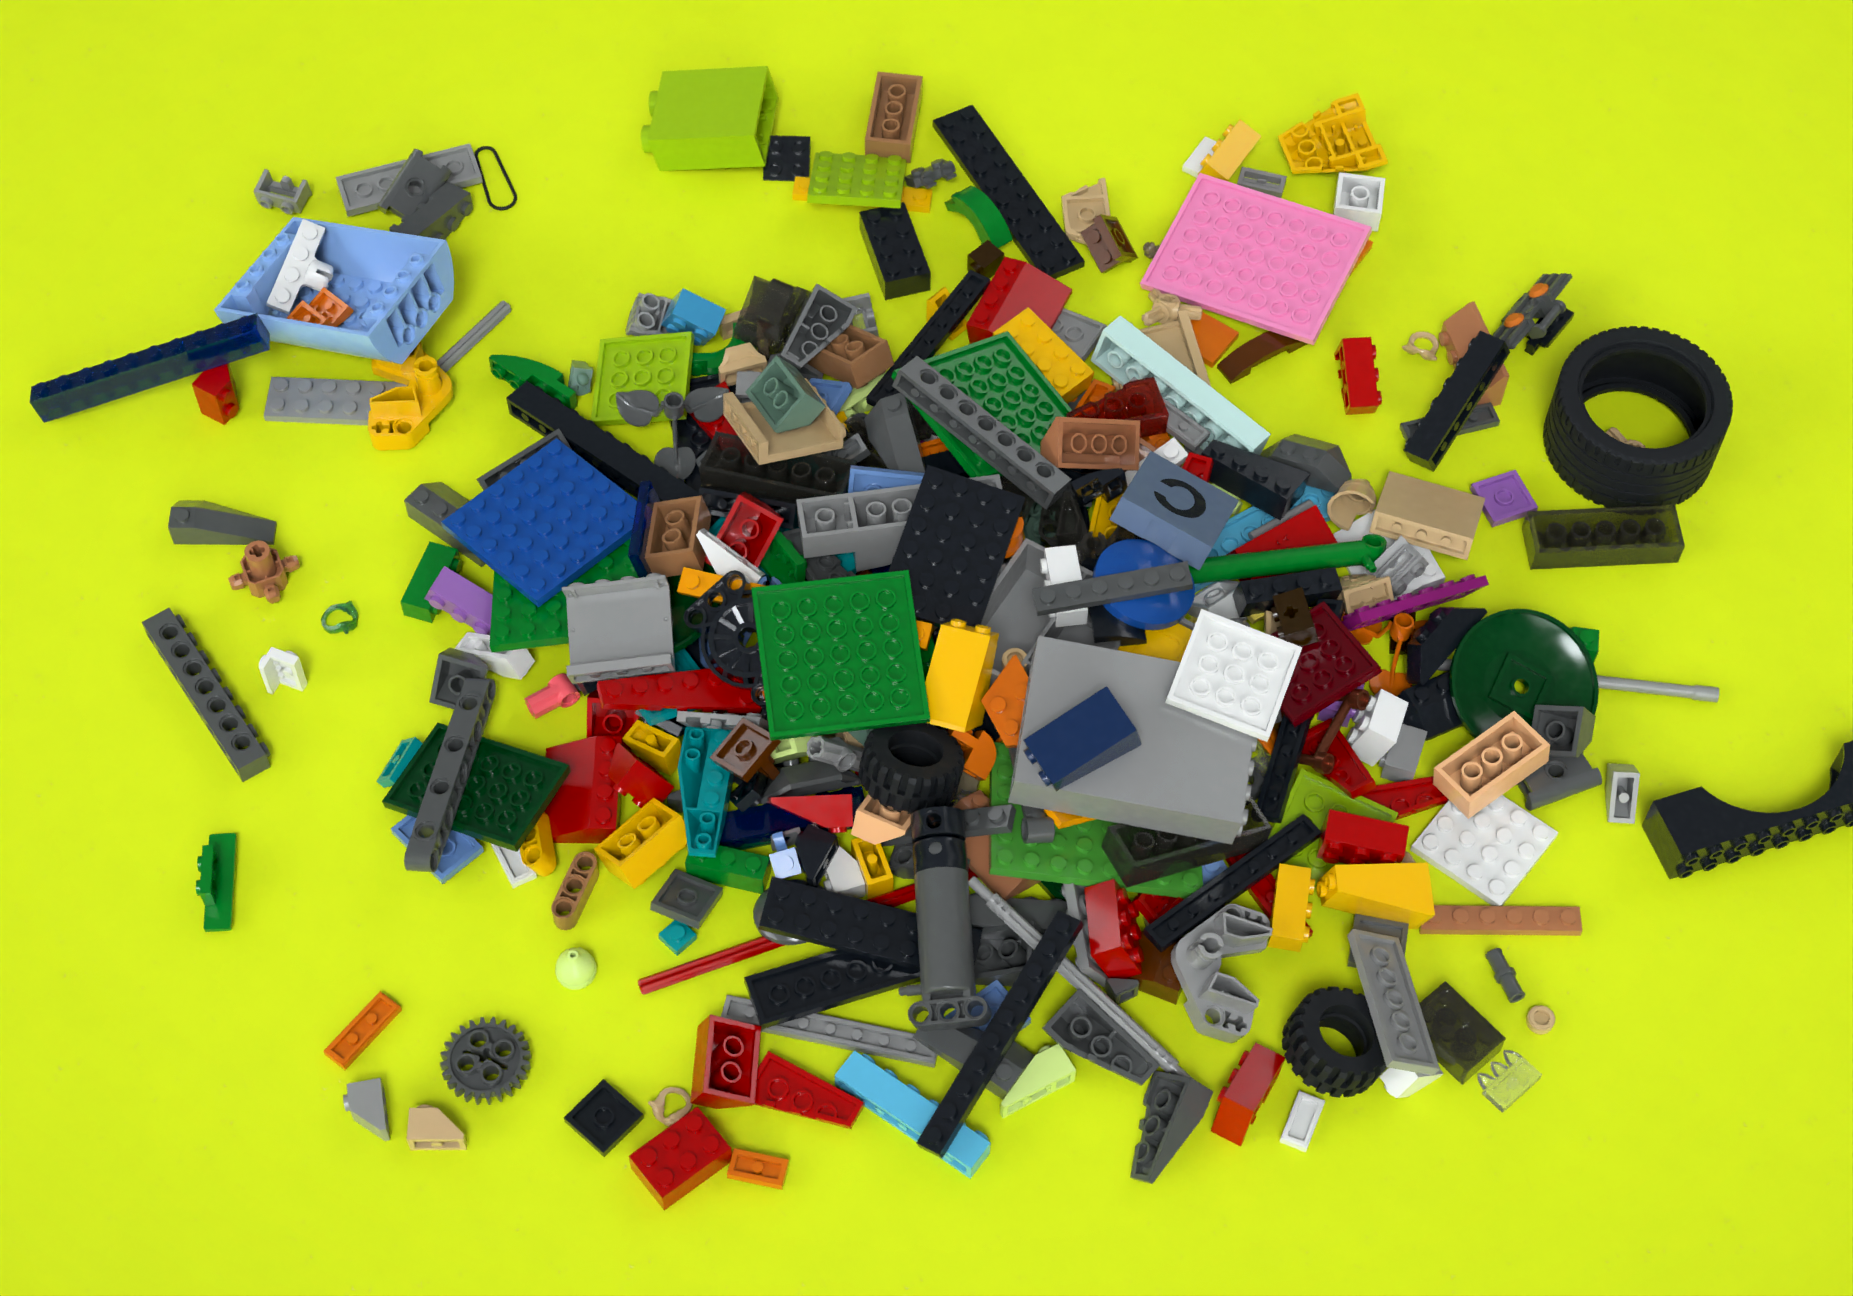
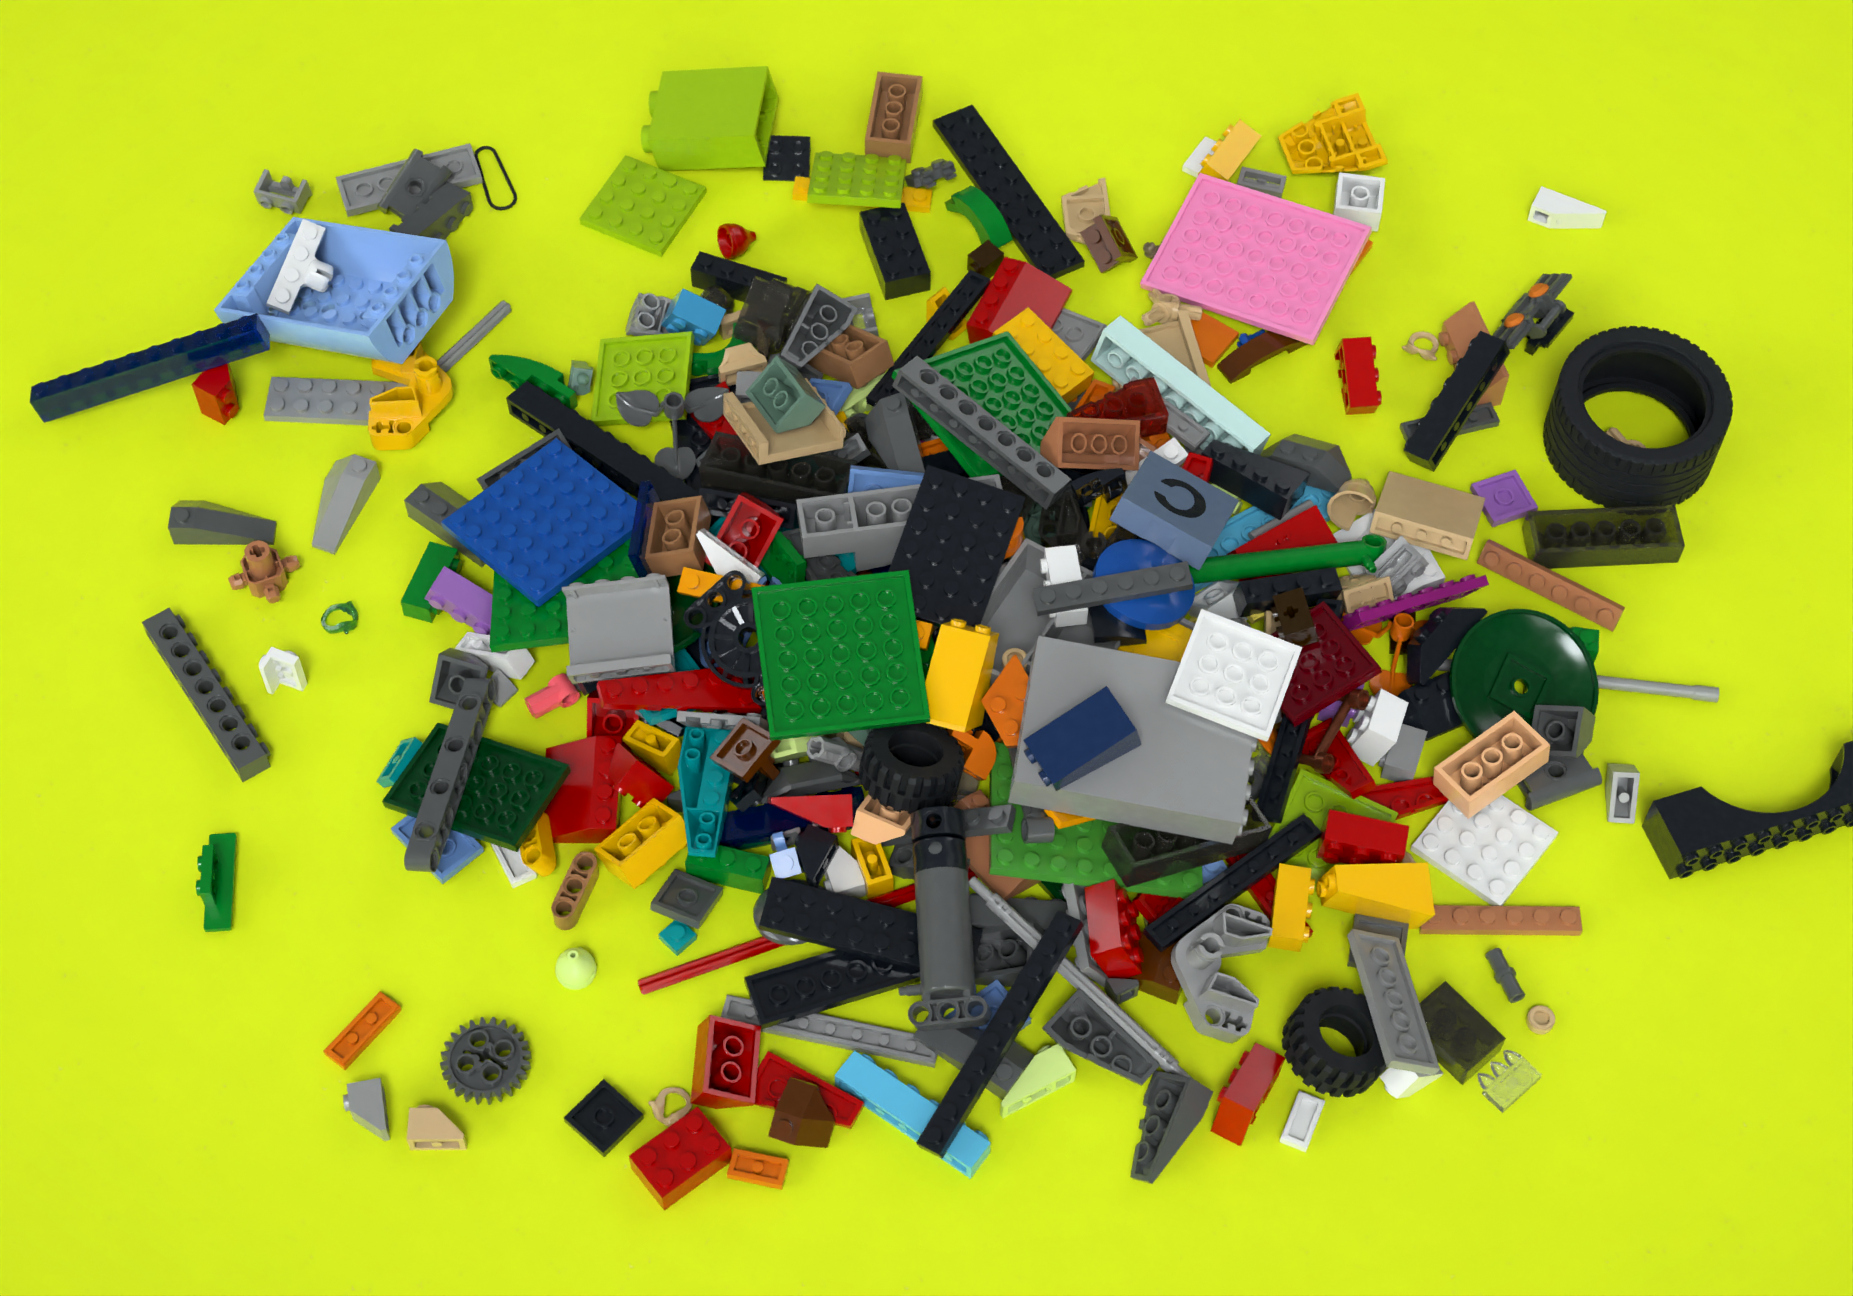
orange slope [287,287,354,327] -> none
none -> light grey wedge [312,454,381,555]
none -> light grey slope [490,669,518,708]
none -> lime plate [580,155,706,257]
none -> black brick [690,251,788,313]
none -> clear smoke head [700,286,735,316]
none -> red helmet [717,223,756,259]
none -> reddish brown slope [768,1077,836,1148]
none -> blue hand [1237,329,1265,347]
none -> nougat plate [1477,539,1625,632]
none -> white slope [1528,186,1607,229]

